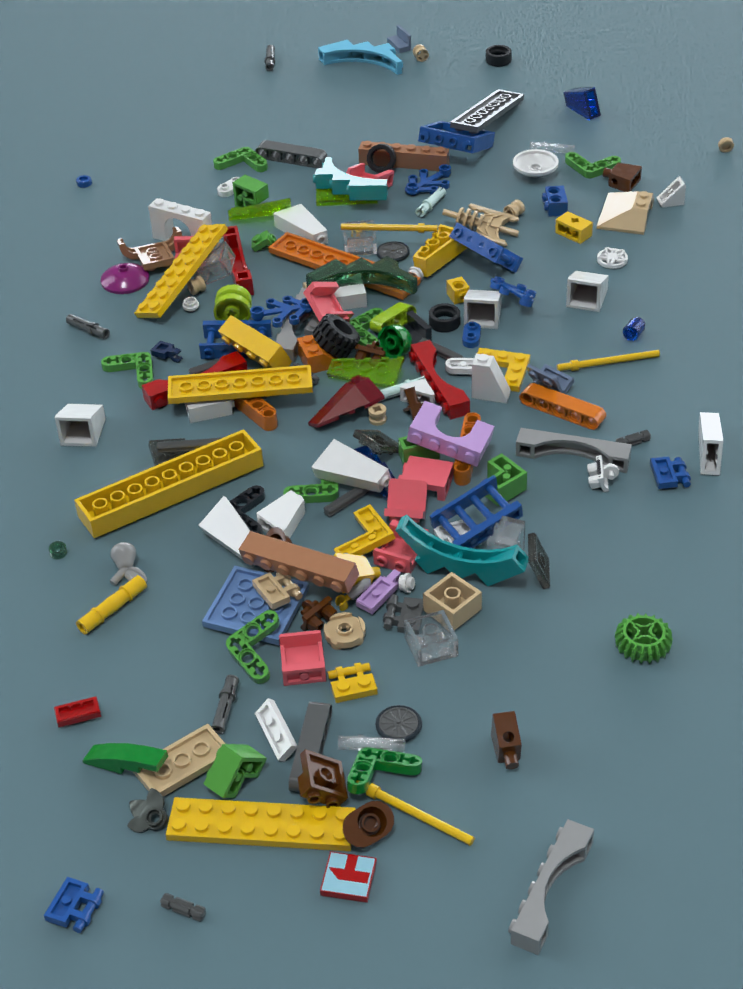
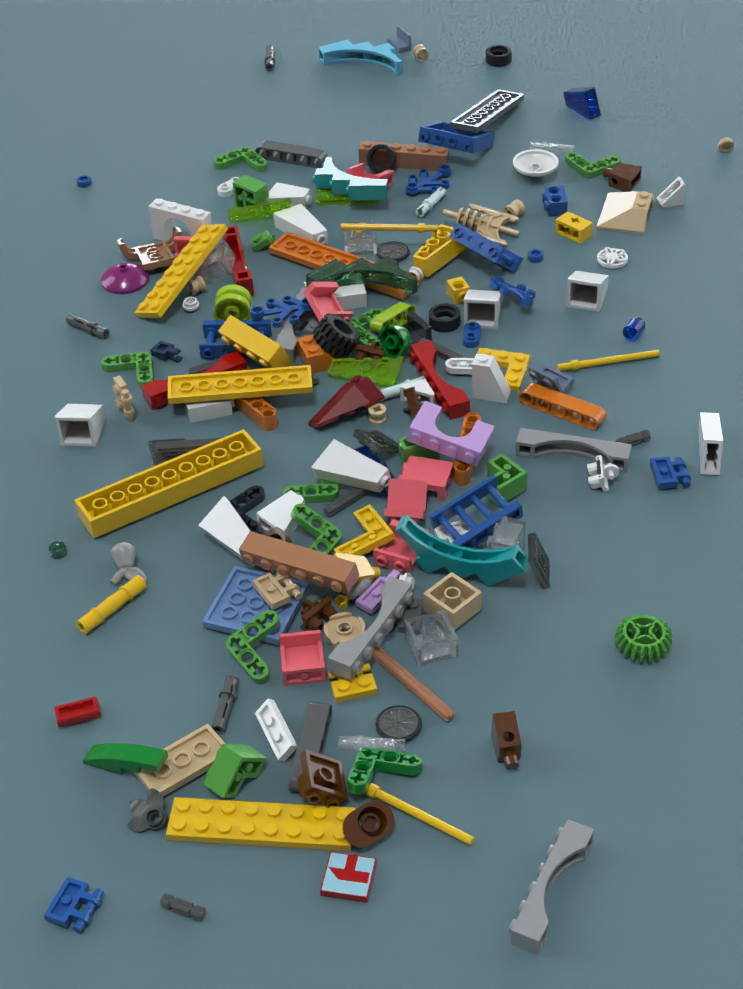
none -> tan plate [112,375,135,422]
none -> white slope [264,182,312,212]
none -> bright green beam [291,504,342,554]
none -> light grey arch [328,576,414,681]
none -> nougat axle [372,646,455,722]
none -> blue tile [528,249,544,263]

